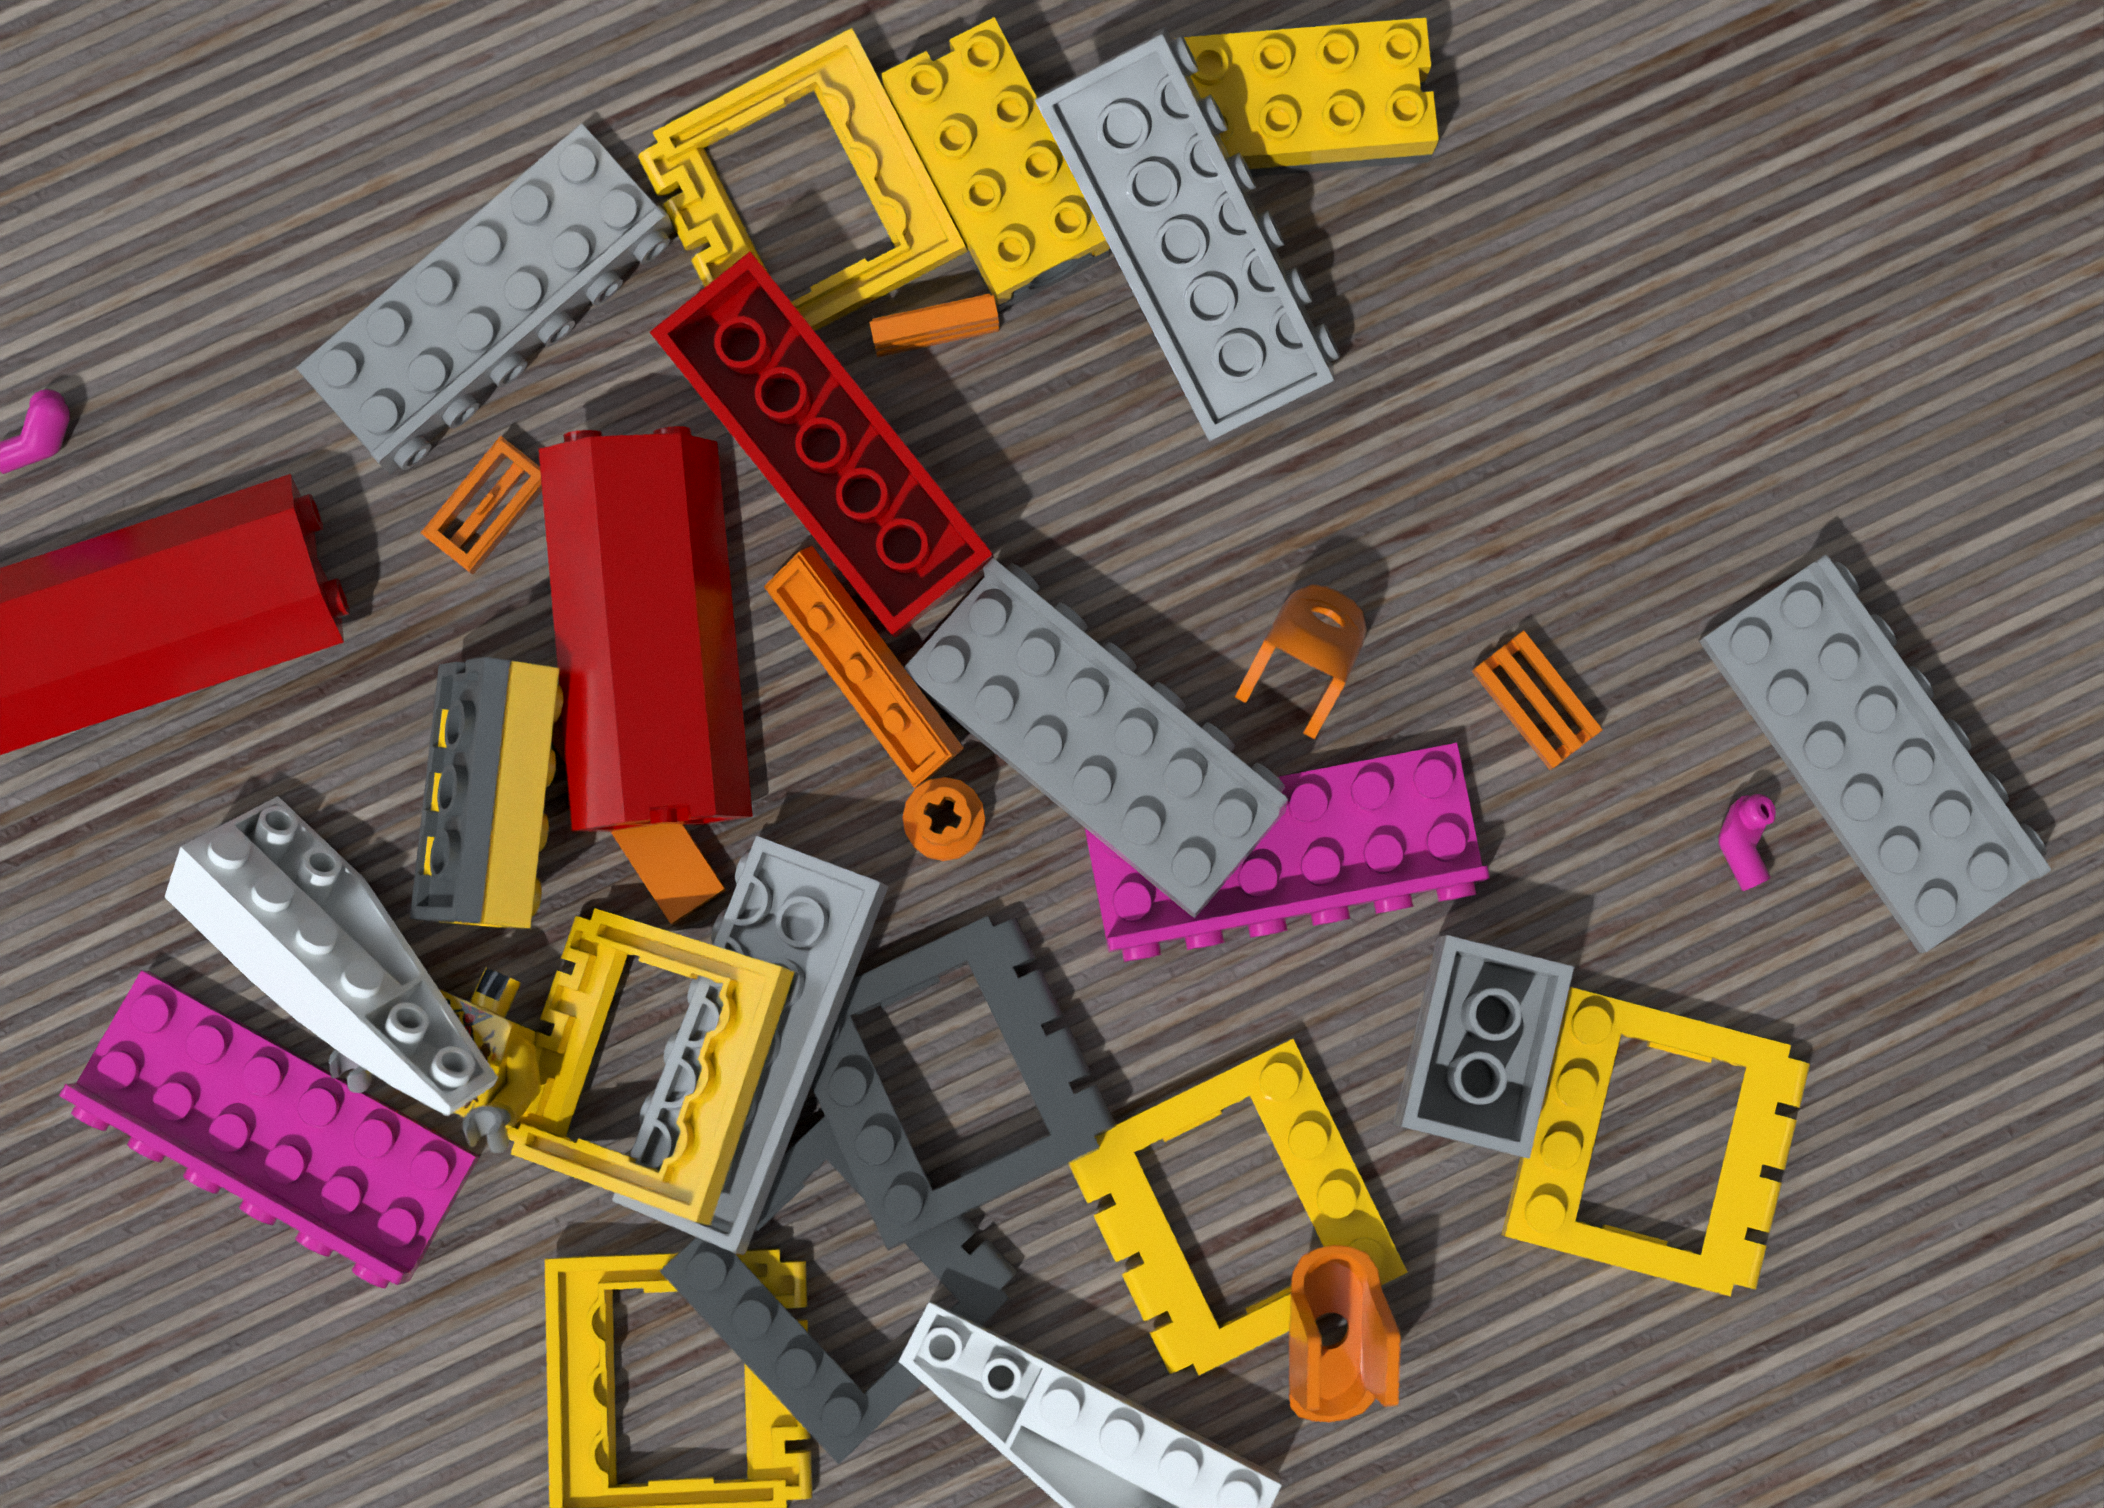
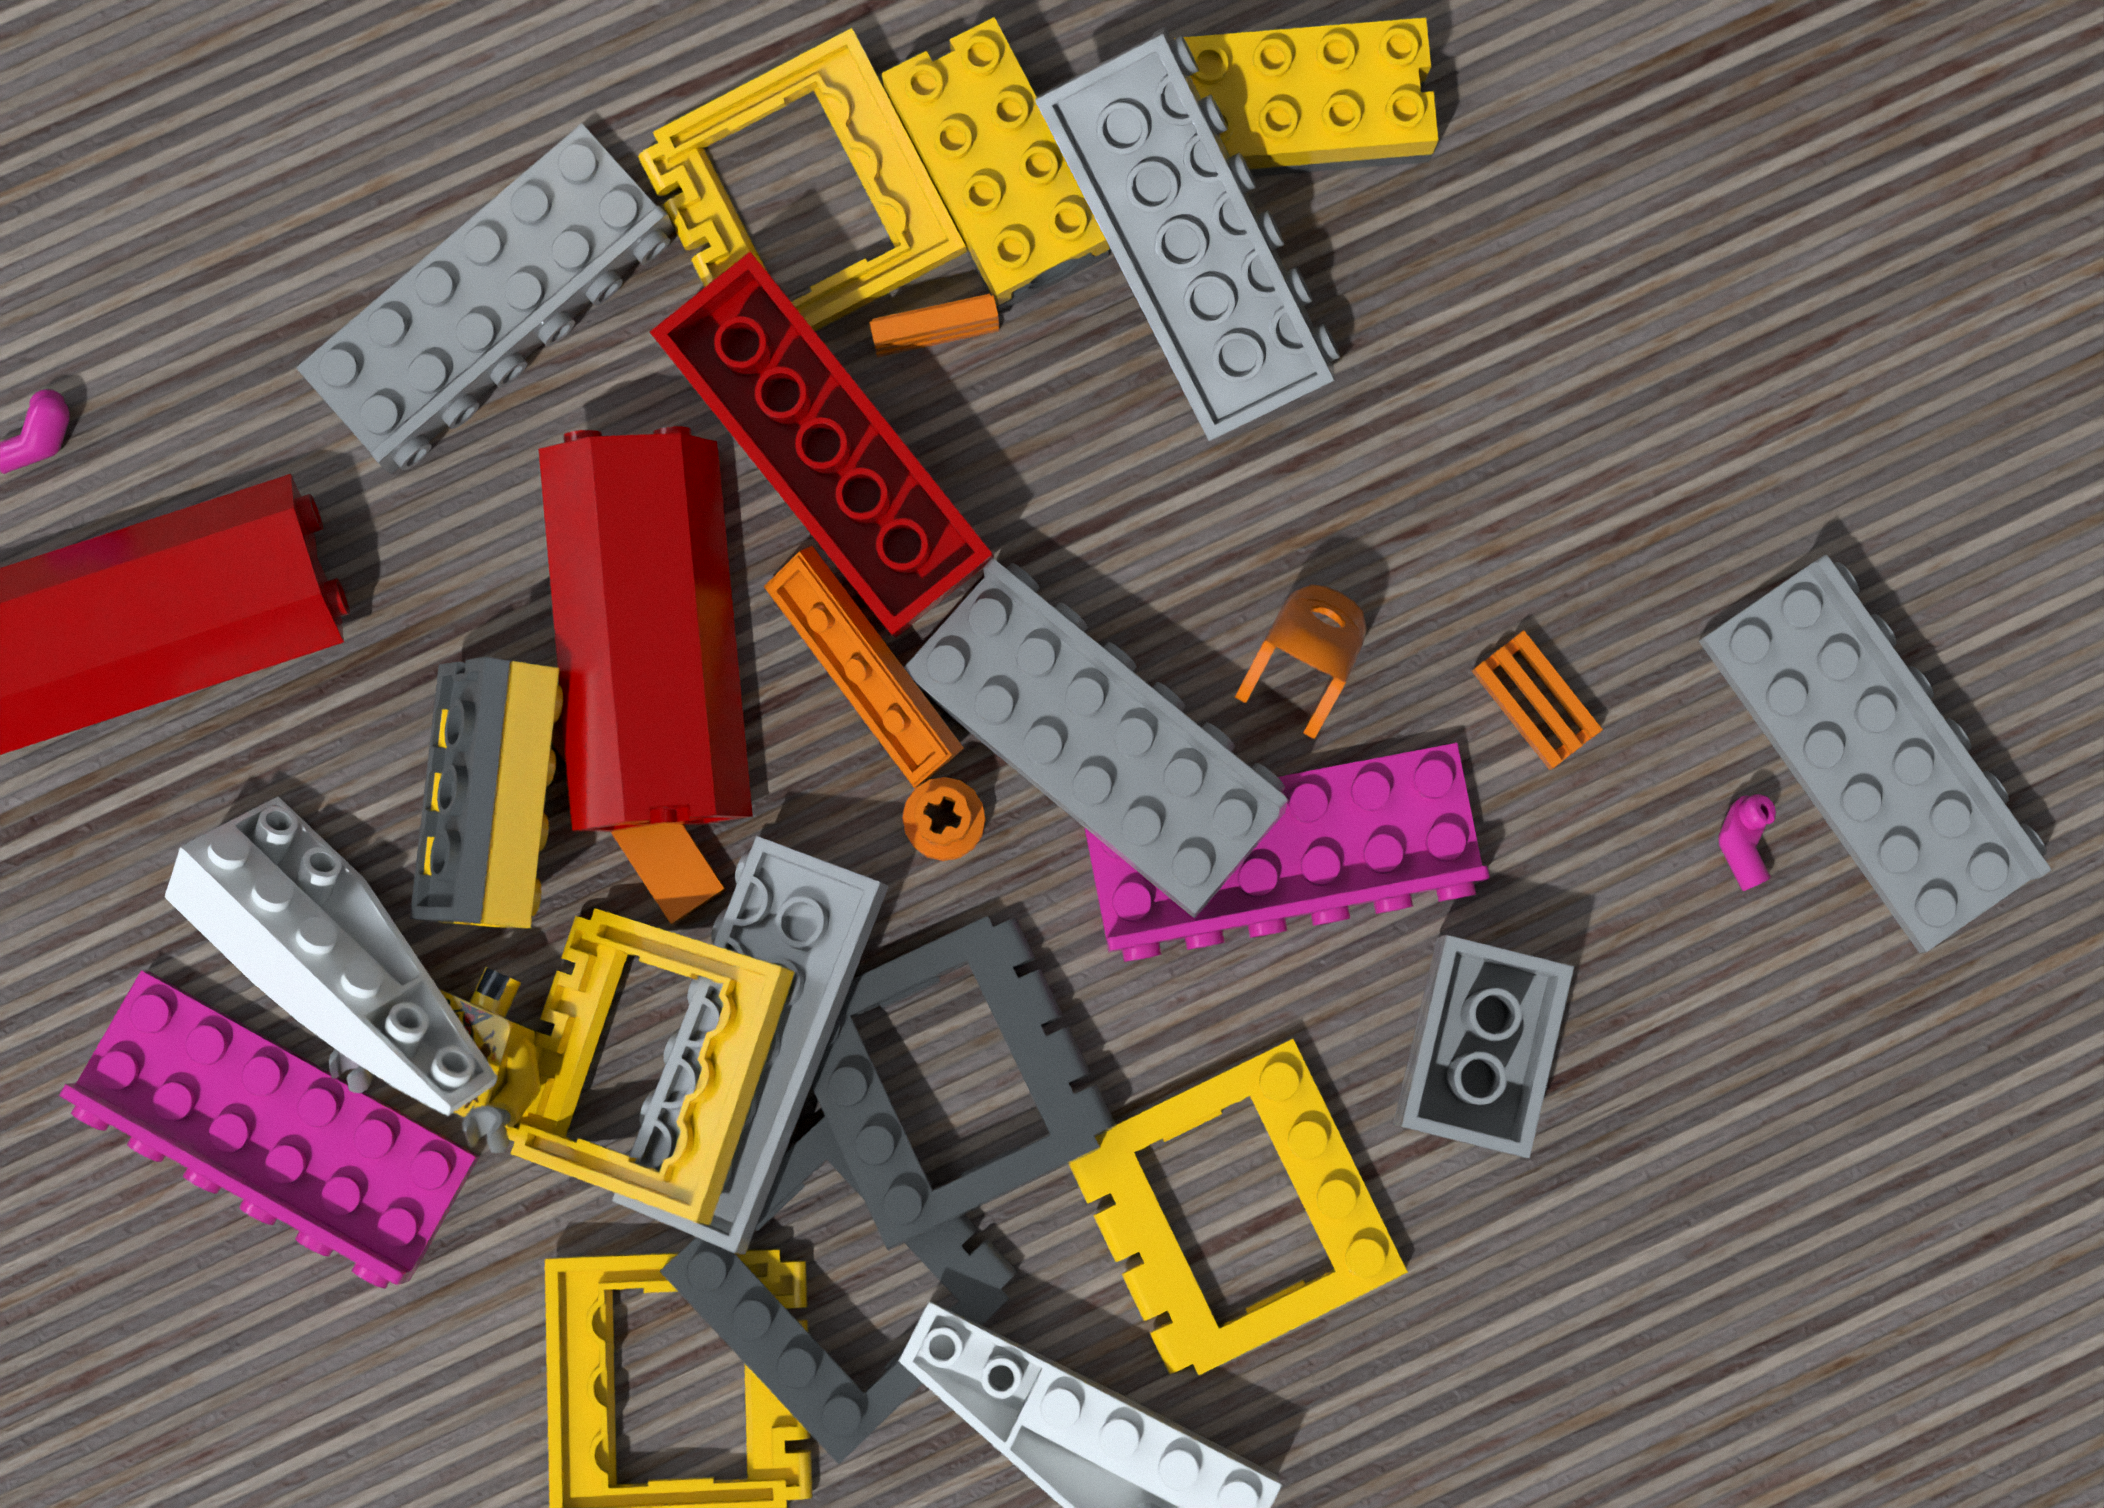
orange tile [420,436,542,575] -> none
orange piece [1288,1245,1400,1422] -> none
yellow hinge [1501,987,1810,1297] -> none

